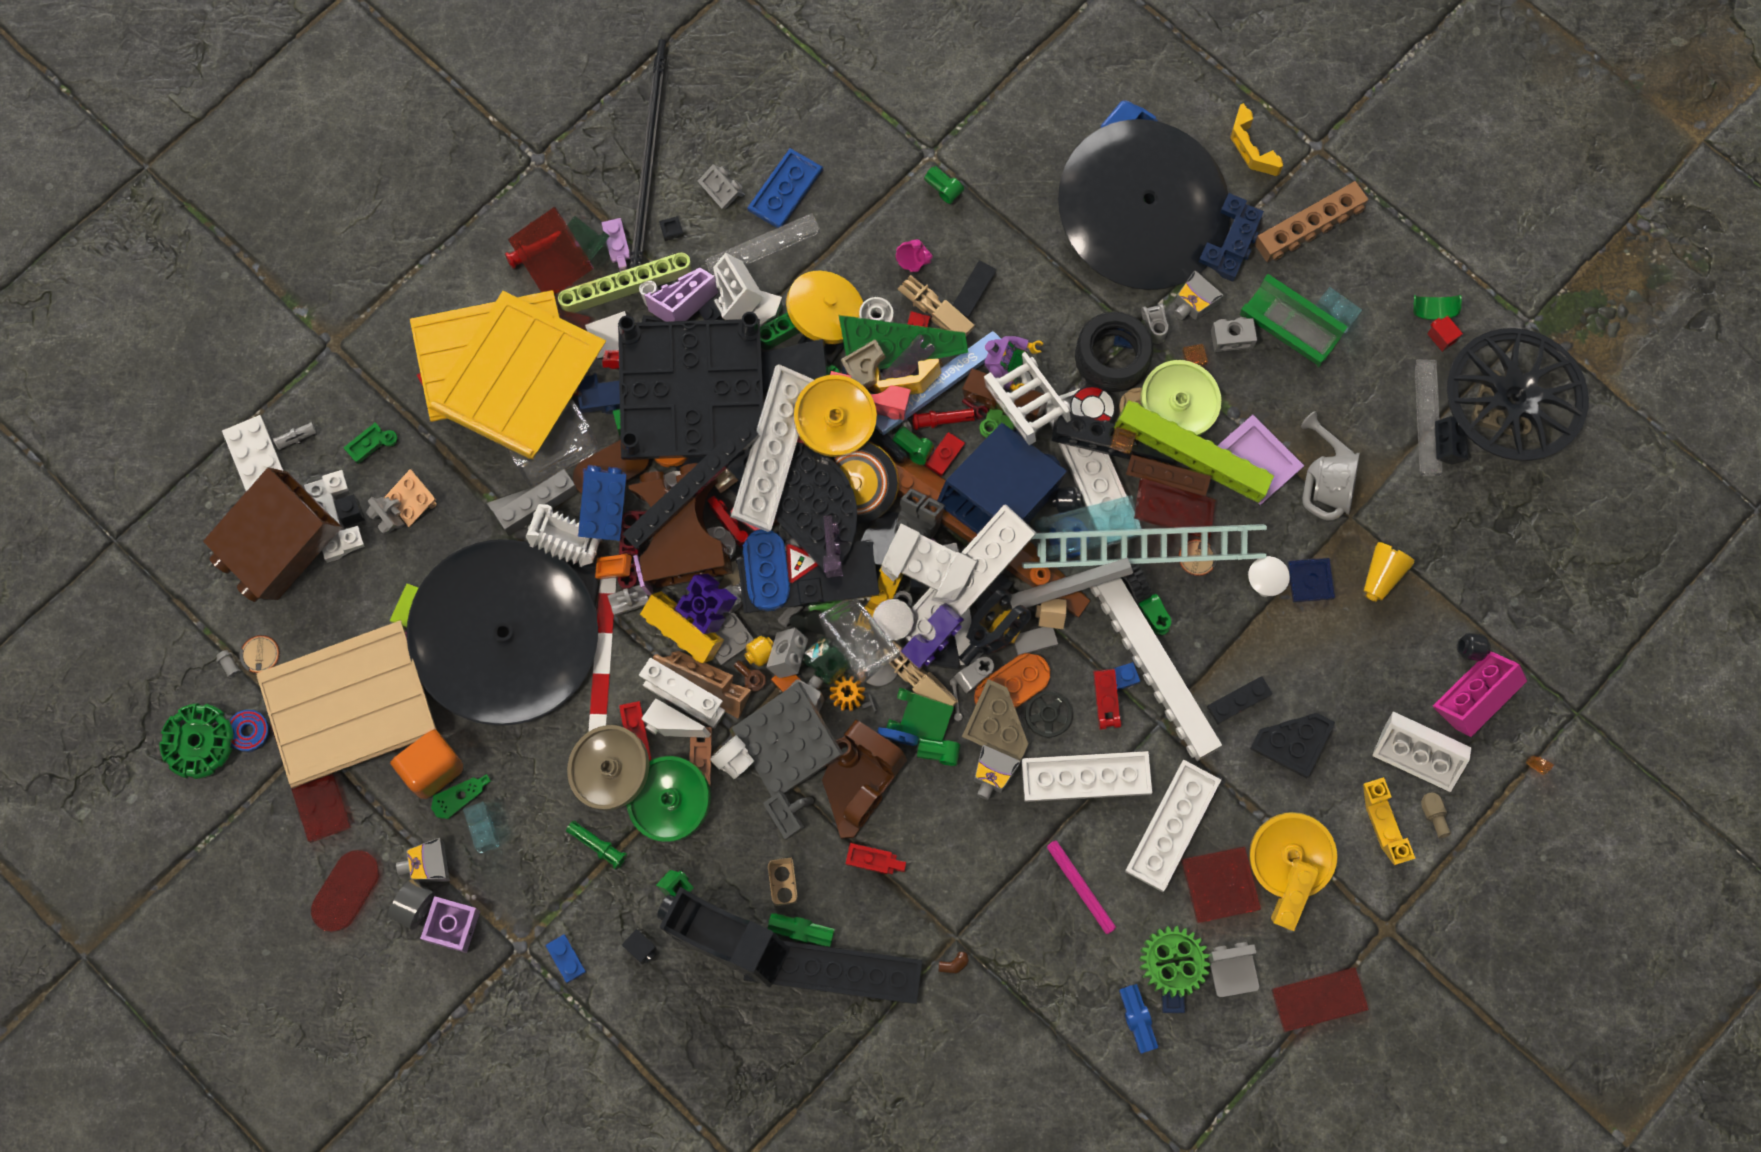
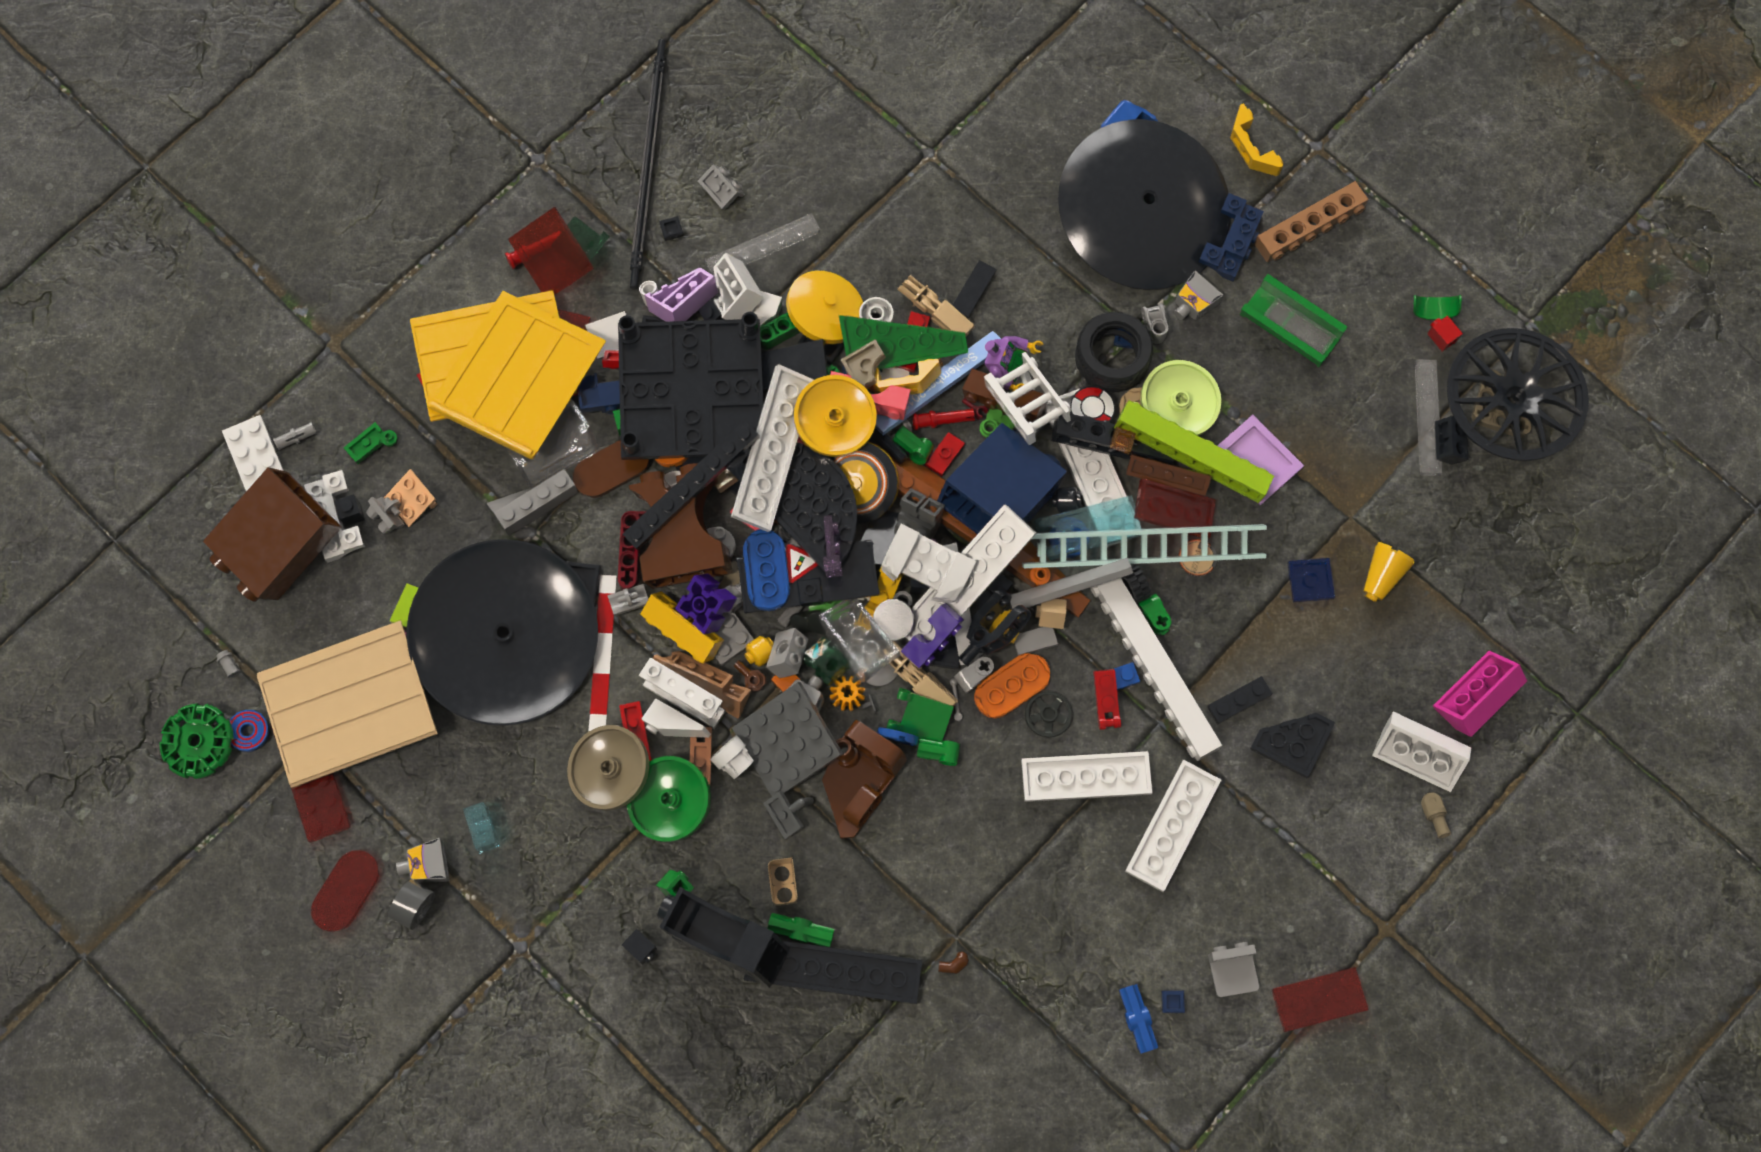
tan sticker [240,635,280,673] -> none
orange piece [390,729,463,799] -> none
lavender brick [420,896,480,953] -> none
green piece [431,774,491,819] -> none
white piece [526,504,602,567] -> none
blue plate [545,934,586,984] -> none
yellowish green beam [558,253,692,314] -> none
green pin [566,820,627,870] -> none
blue bracket [578,465,626,541] -> none
orange tile [595,554,632,579] -> none
lavender hinge [601,218,630,272] -> none
lavender piece [633,555,654,597] -> none
red plate [707,496,748,548] -> none
blue tile [747,148,823,230] -> none
red hinge [845,843,906,875] -> none
plate [882,334,935,379] -> none
dark pink hair [895,239,933,272] -> none
green piece [924,166,964,204] -> none
dark tan plate [962,679,1028,761] -> none
light grey torso [974,745,1020,800] -> none
dark pink axle [1047,840,1116,934] -> none
bright green gear [1139,926,1210,998] -> none
clear red plate [1181,846,1261,924] -> none
clear orange plate [1182,344,1208,366] -> none
light grey brick [1211,317,1257,352] -> none
white dish [1248,556,1290,597] -> none
yellow dish [1249,812,1337,897] -> none
yellow arch [1271,859,1319,931] -> none
light grey piece [1301,411,1360,521] -> none
clear light blue brick [1316,287,1362,333] -> none
yellow slope [1363,777,1415,865] -> none
black head [1457,633,1491,661] -> none
clear orange tile [1526,756,1554,775] -> none

